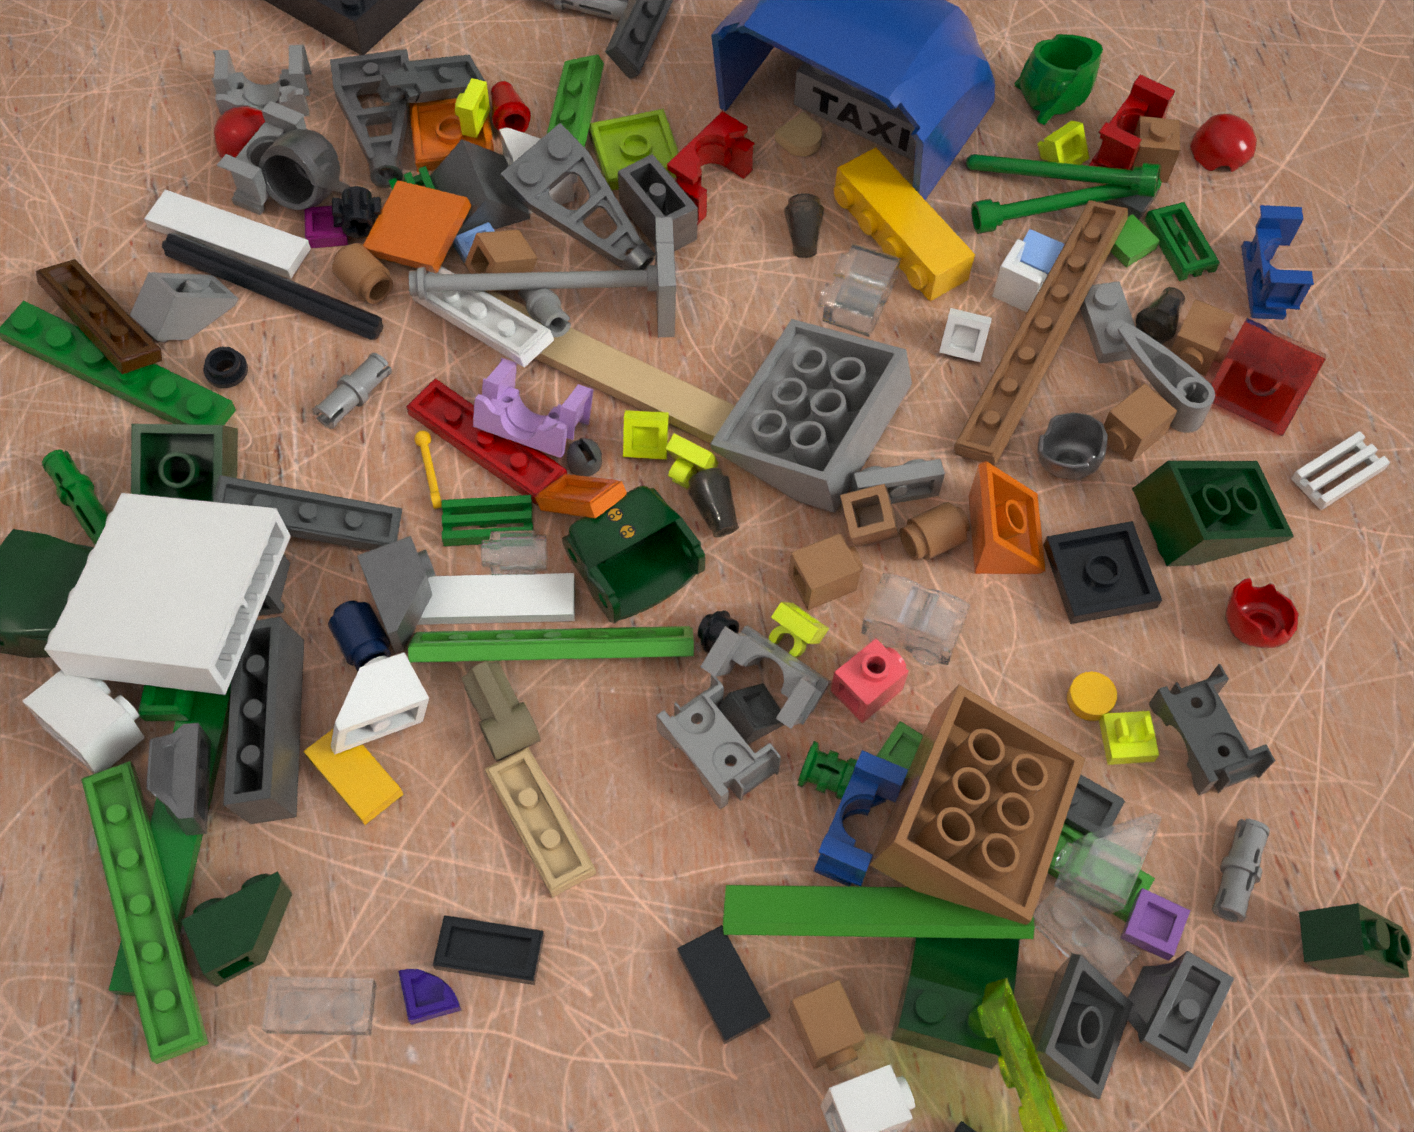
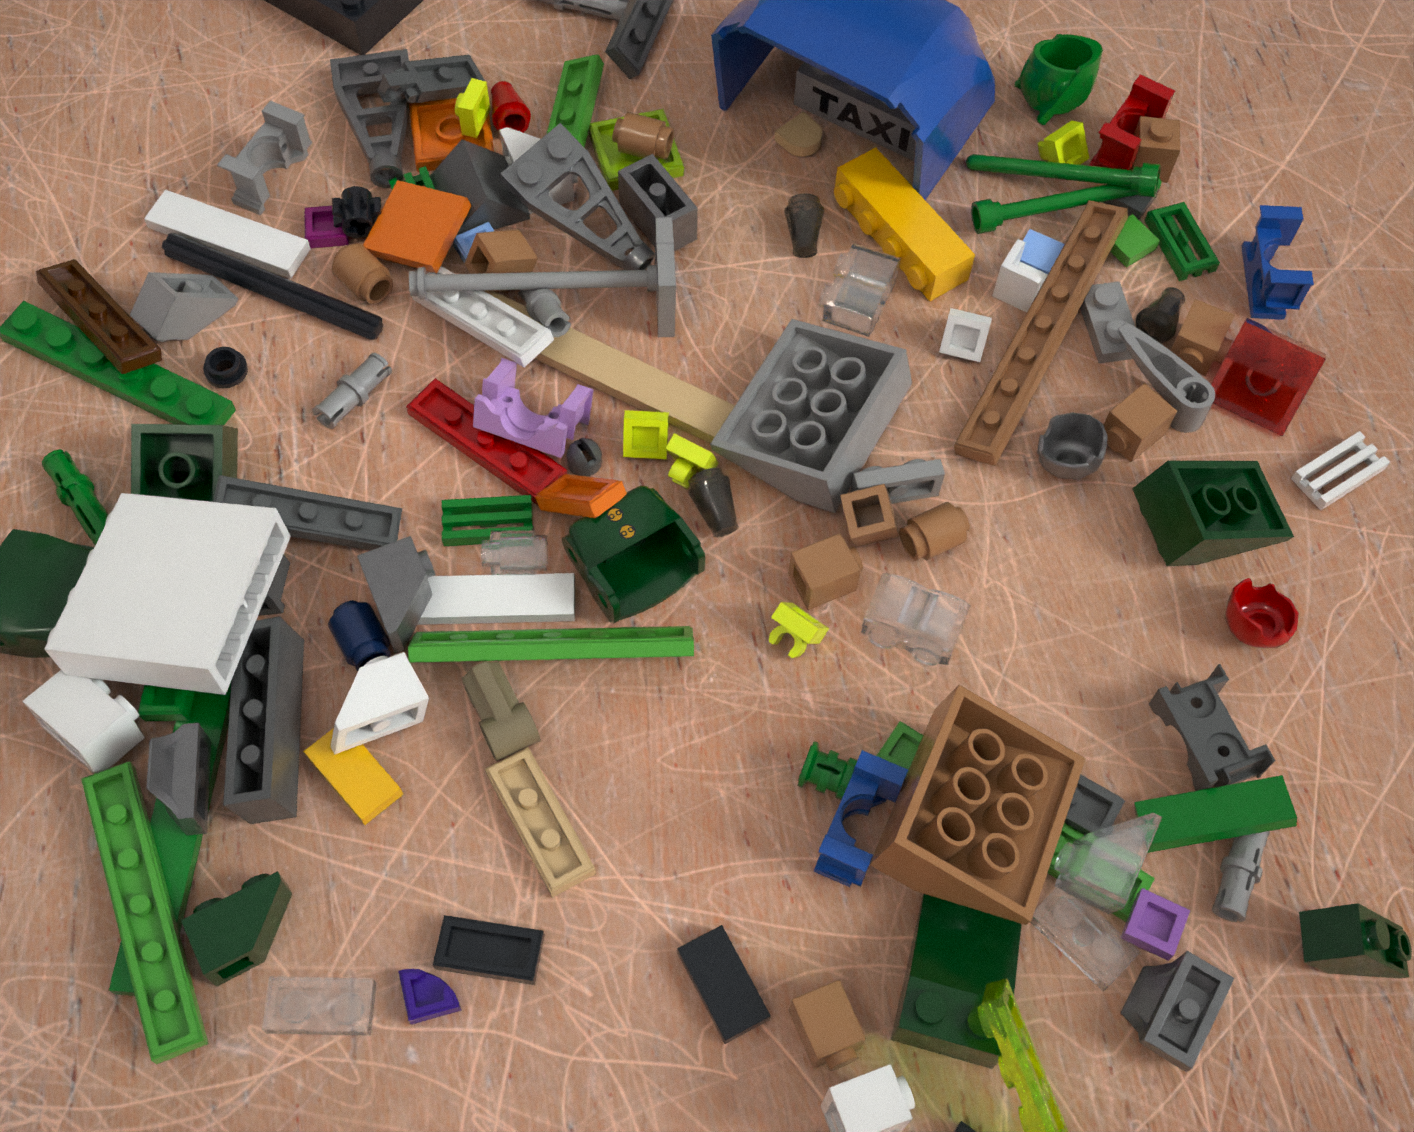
light grey piece [212,45,312,117] -> none
red hair [214,106,265,158] -> none
flat silver helmet [258,129,350,210] -> none
yellow hinge [414,430,442,510] -> none
light grey piece [656,674,781,809] -> none
red piece [667,111,755,225] -> none
black plate [698,610,739,653] -> none
light grey piece [700,625,831,729] -> none
dark grey slope [718,683,784,745] -> none
bright green tile [723,885,1035,939] -> none
coral brick [830,638,909,723] -> none
orange slope [968,461,1046,574] -> none
dark grey slope [1022,953,1133,1099] -> none
black plate [1043,521,1162,624] -> none
yellow tile [1067,671,1117,721] -> none
neon yellow tile [1099,711,1159,765] -> none
red hair [1190,114,1257,172] -> none
none -> medium nougat brick [612,112,674,160]
none -> green tile [1134,775,1297,853]

